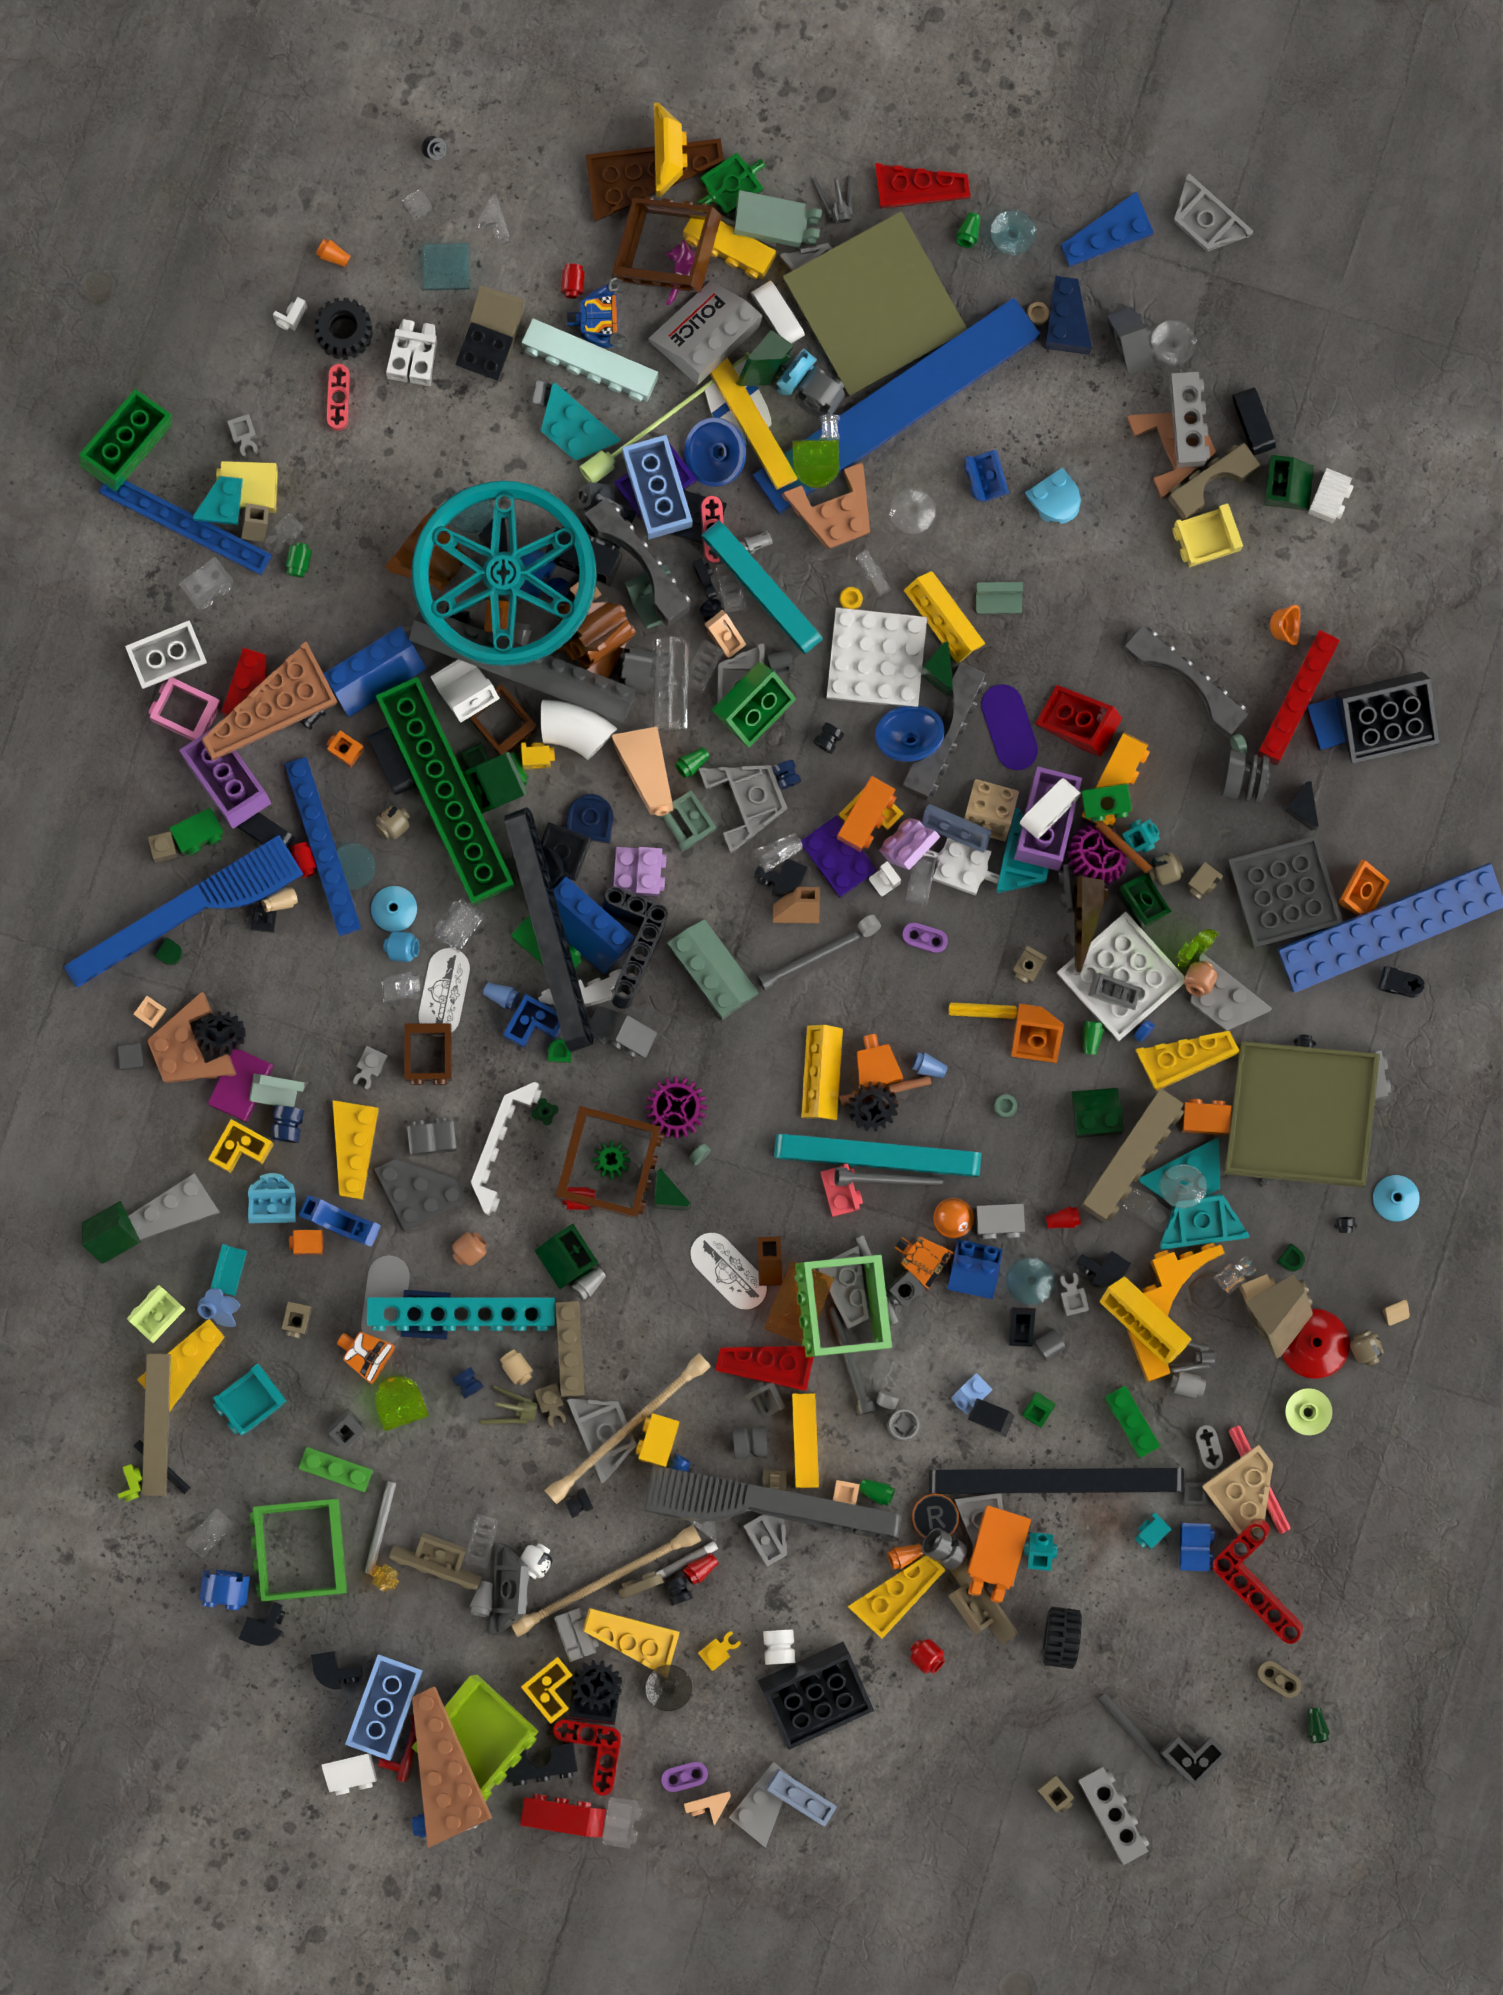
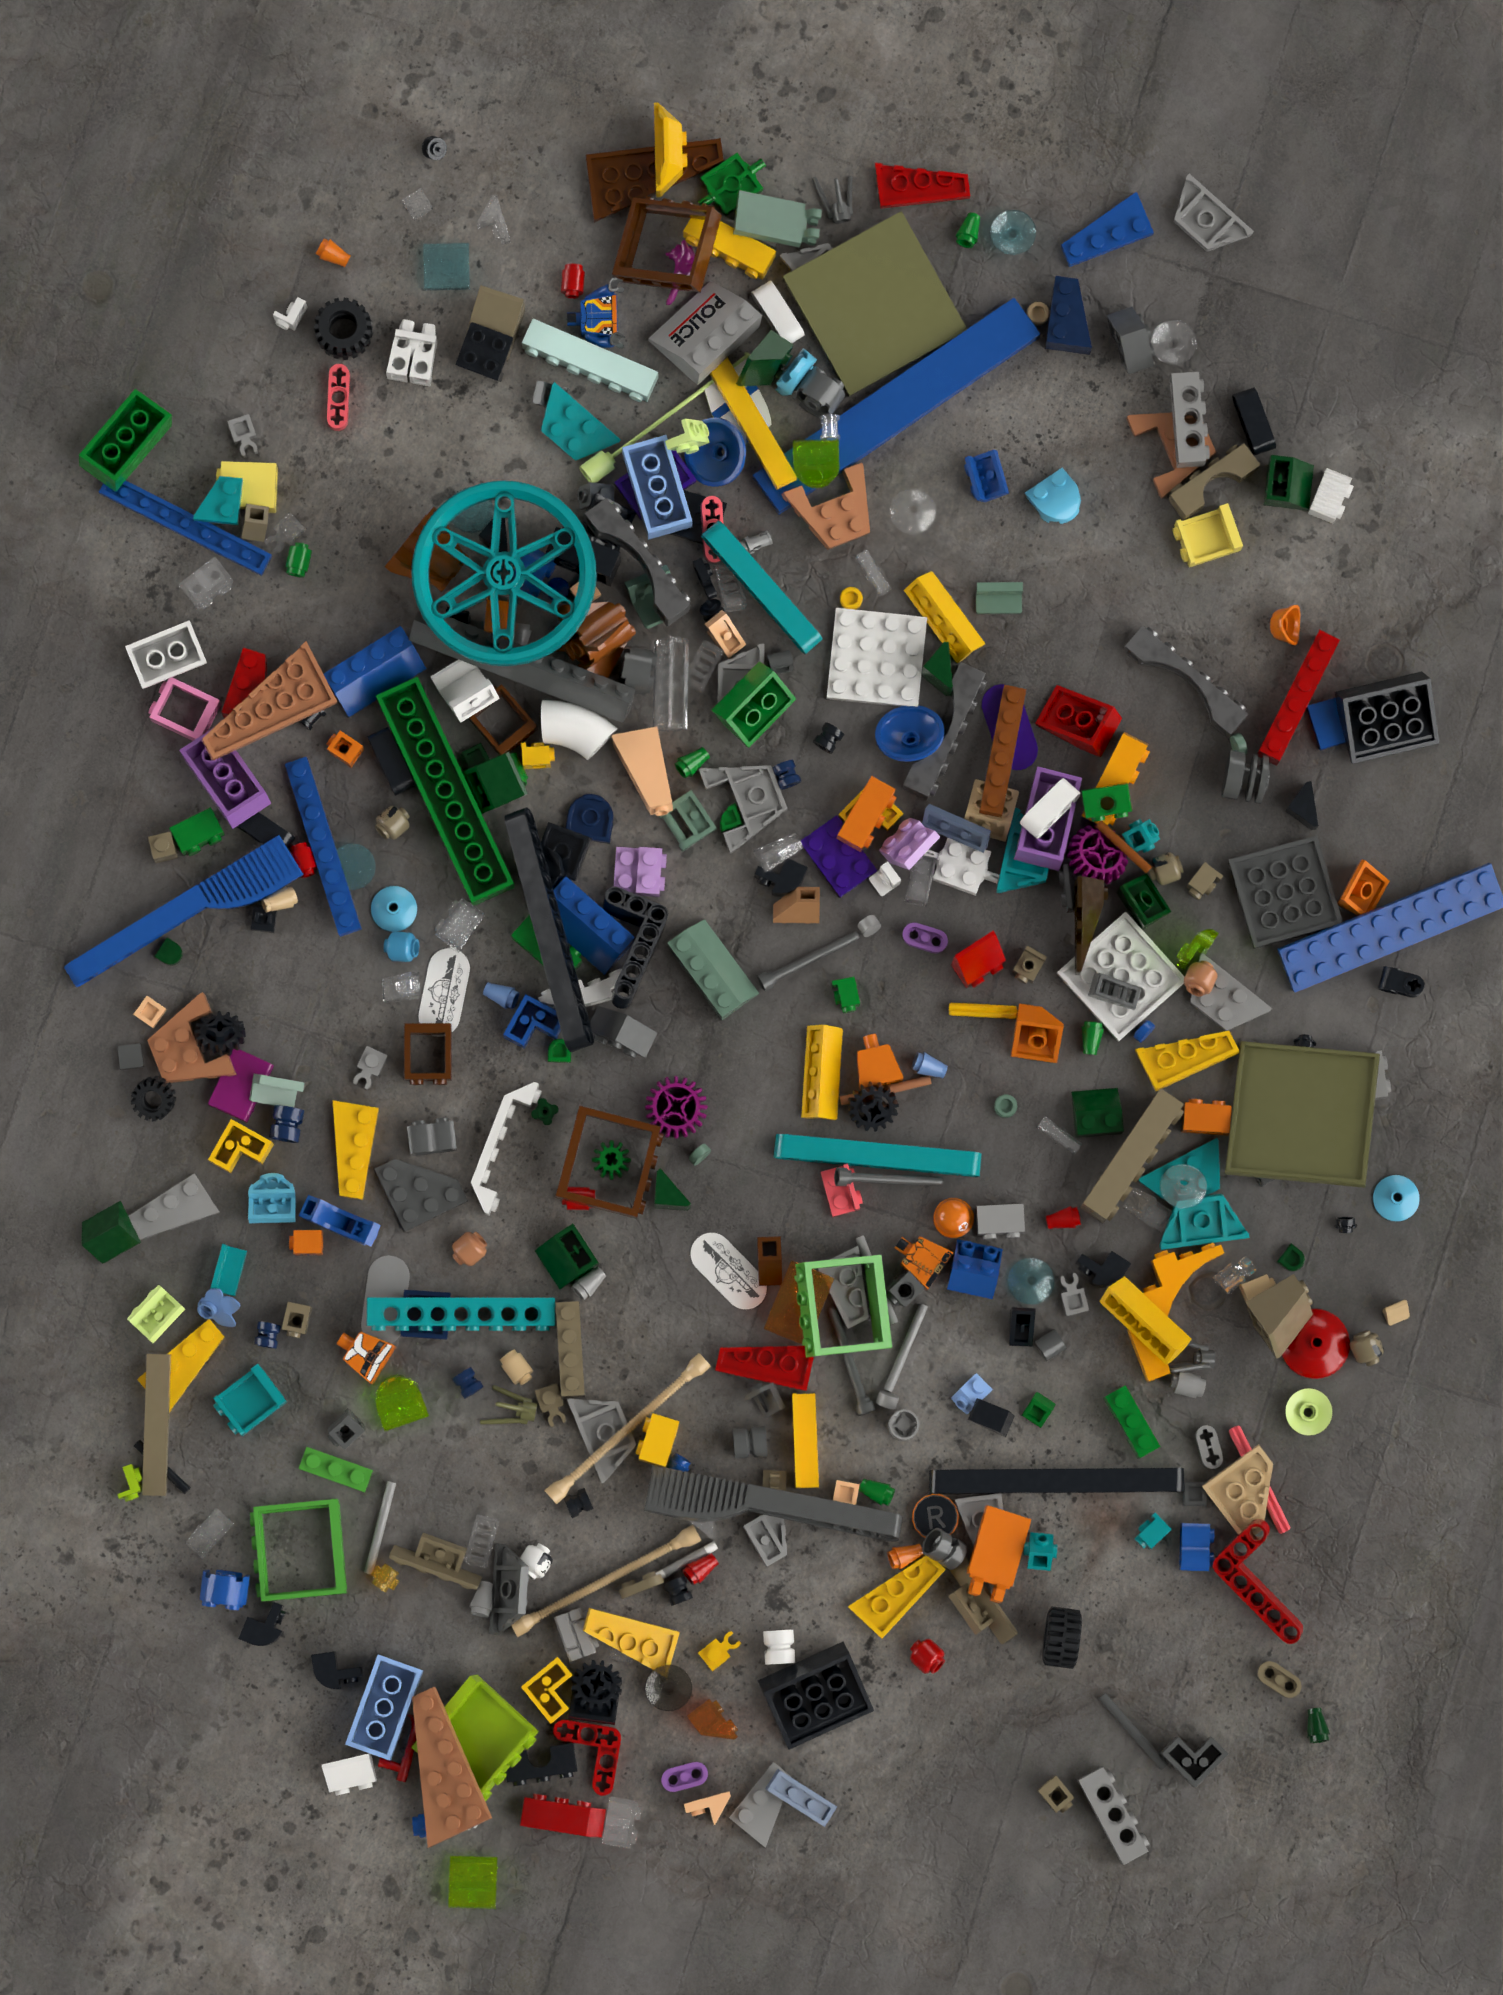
none -> black tyre [131,1076,176,1122]
none -> dark blue wheel [254,1321,281,1349]
none -> clear neon green slope [448,1856,498,1909]
none -> yellowish green bracket [665,418,710,454]
none -> clear orange slope [687,1699,738,1740]
none -> green tile [720,803,743,833]
none -> green brick [831,976,860,1013]
none -> light grey bar [883,1303,928,1393]
none -> red slope [951,930,1006,988]
none -> dark orange plate [979,685,1027,818]
none -> clear pin [1037,1116,1083,1155]

